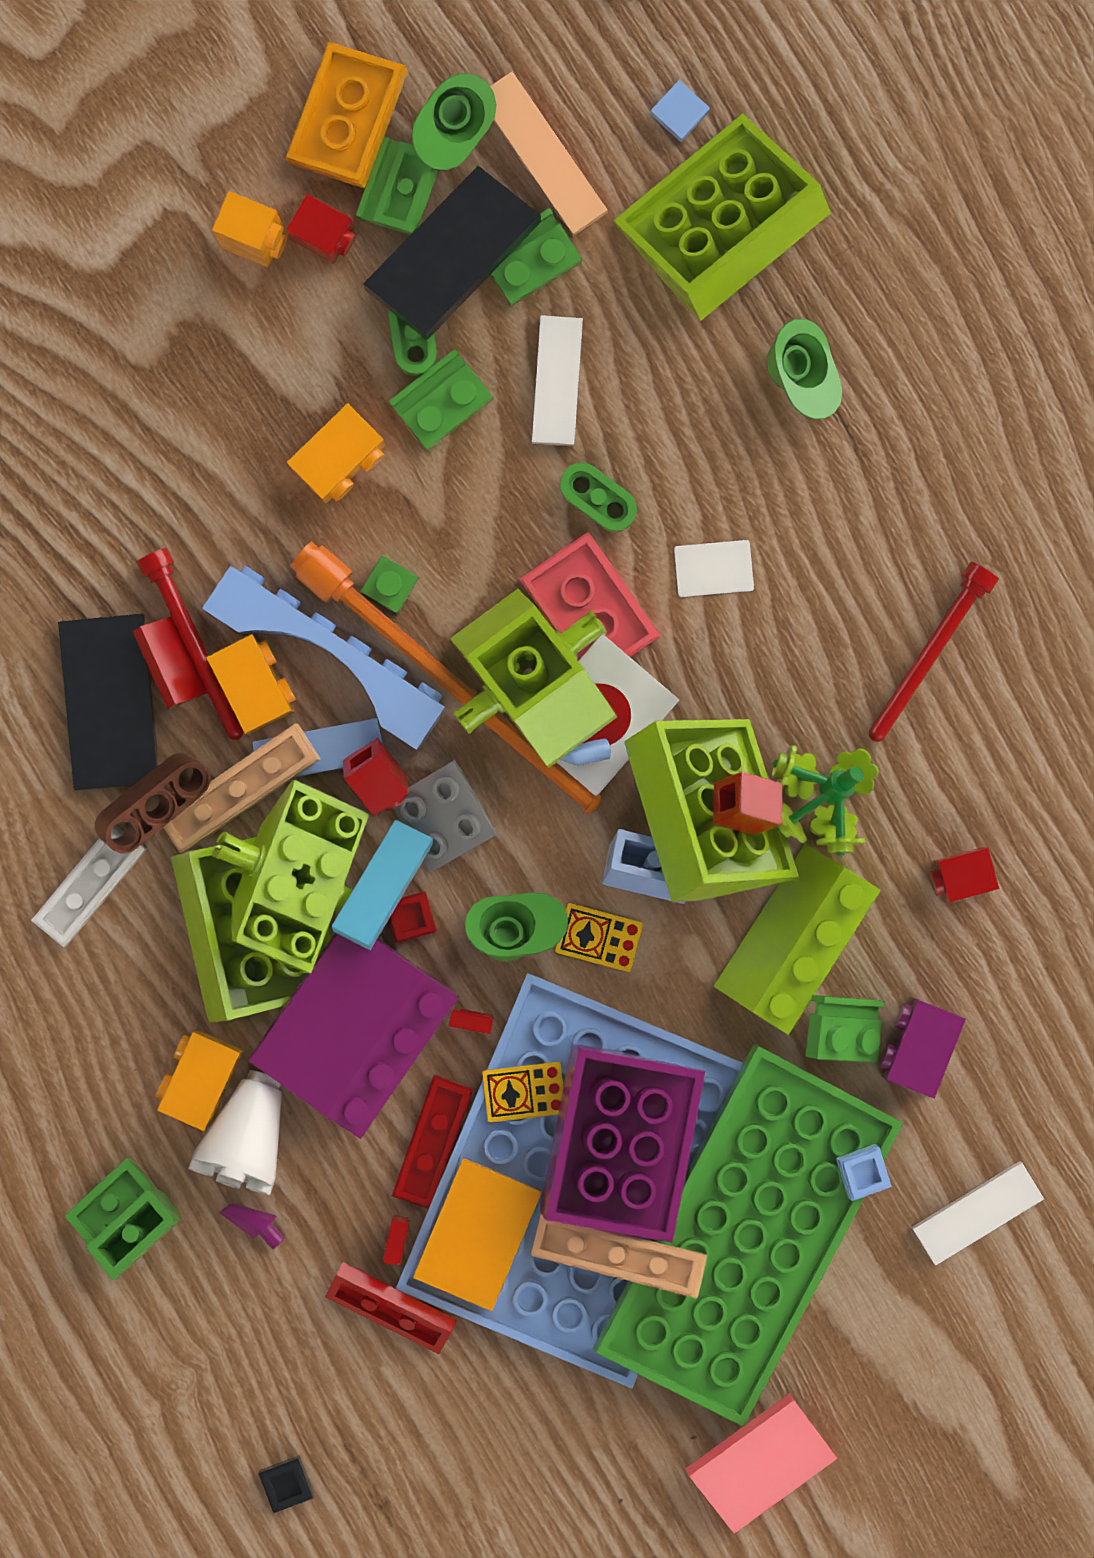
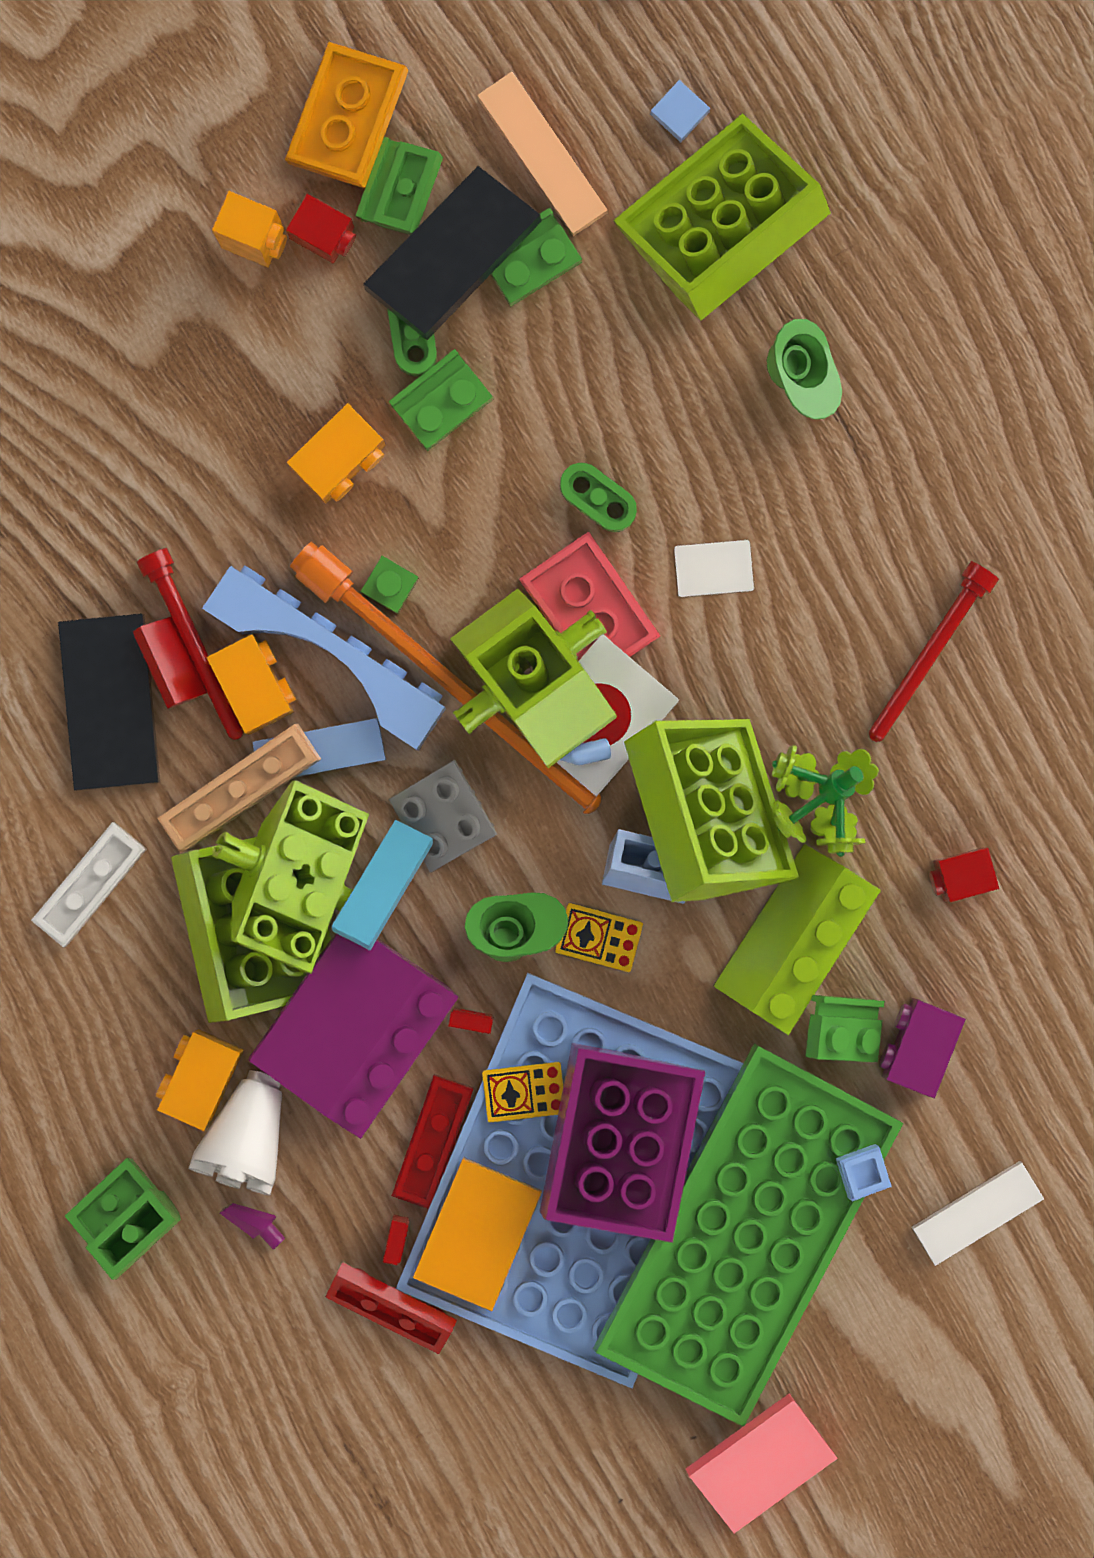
copper beam [95,753,210,854] -> none
black tile [258,1455,314,1513] -> none
red brick [343,738,409,816] -> none
red tile [389,891,437,943] -> none
bright green piece [412,73,497,170] -> none
light nougat tile [531,1214,708,1298] -> none
white tile [532,315,583,447] -> none
red brick [713,771,783,835] -> none

